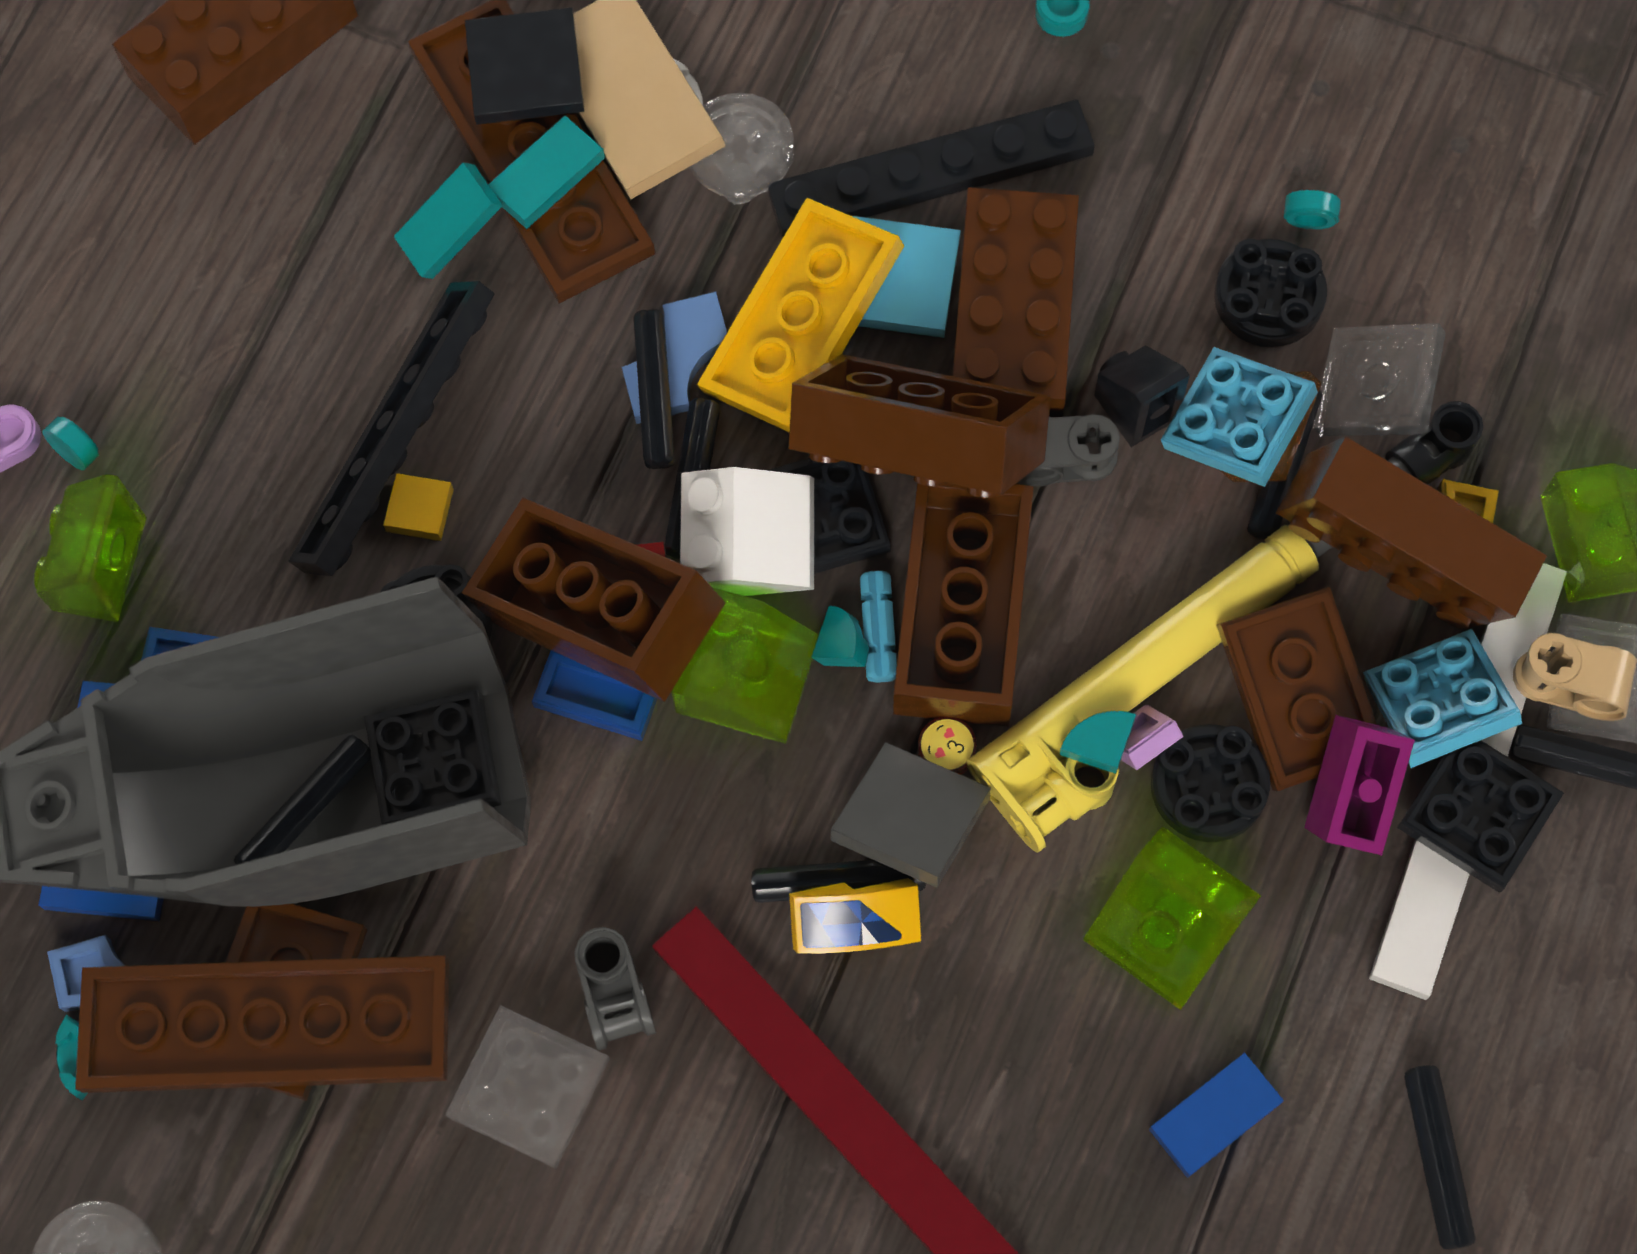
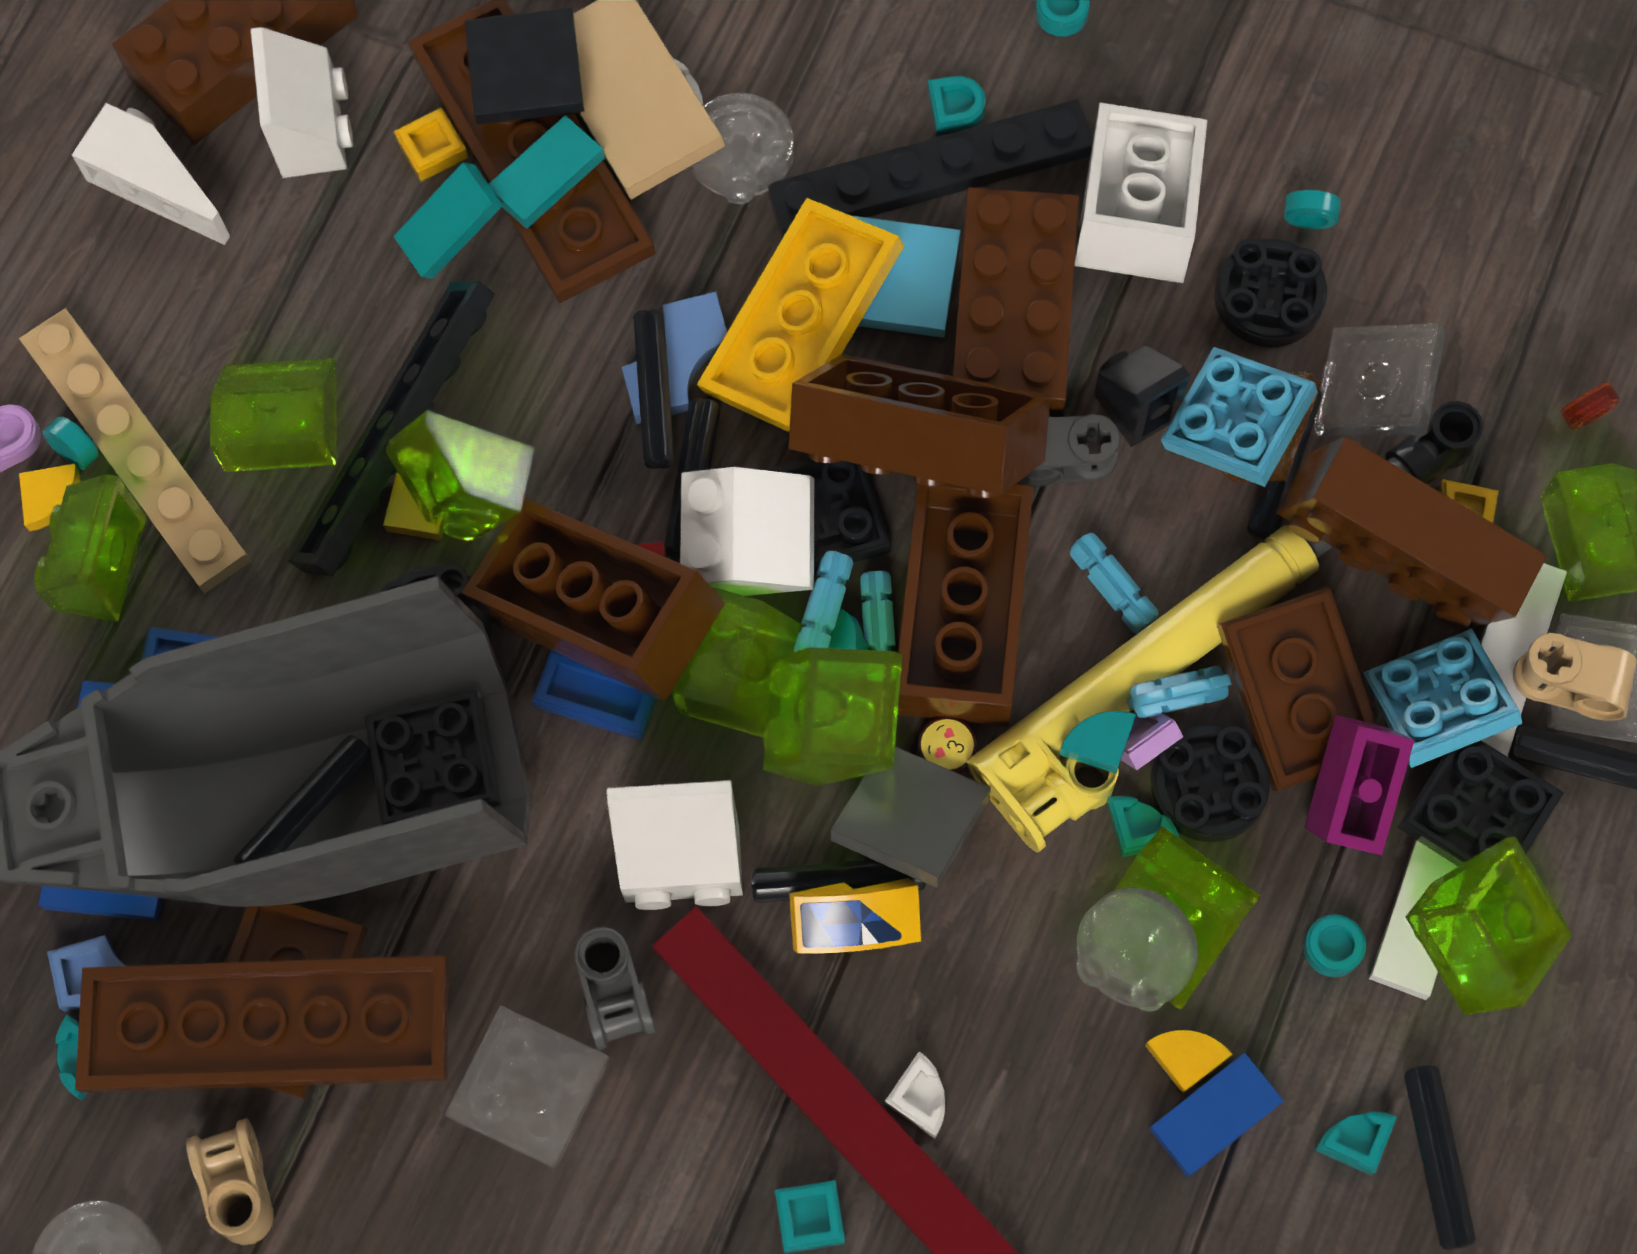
none -> tan plate [19,308,251,594]
none -> yellow tile [19,463,80,532]
none -> white slope [72,103,230,245]
none -> tan piece [186,1118,274,1245]
none -> clear neon green slope [210,358,337,472]
none -> white slope [251,27,353,178]
none -> clear neon green slope [386,410,534,540]
none -> yellow tile [394,107,469,182]
none -> white slope [607,781,743,910]
none -> clear neon green slope [763,647,902,786]
none -> teal tile [775,1180,845,1254]
none -> medium azure axle [794,550,853,662]
none -> white tile [885,1052,945,1139]
none -> teal tile [927,76,985,136]
none -> medium azure axle [1070,532,1159,634]
none -> white slope [1074,103,1207,283]
none -> clear tile [1076,888,1198,1012]
none -> teal tile [1106,796,1180,858]
none -> medium azure axle [1127,666,1232,718]
none -> yellow tile [1145,1030,1232,1094]
none -> teal tile [1303,914,1366,977]
none -> teal tile [1314,1111,1397,1176]
none -> clear neon green slope [1405,836,1573,1015]
none -> clear red tile [1560,382,1620,430]

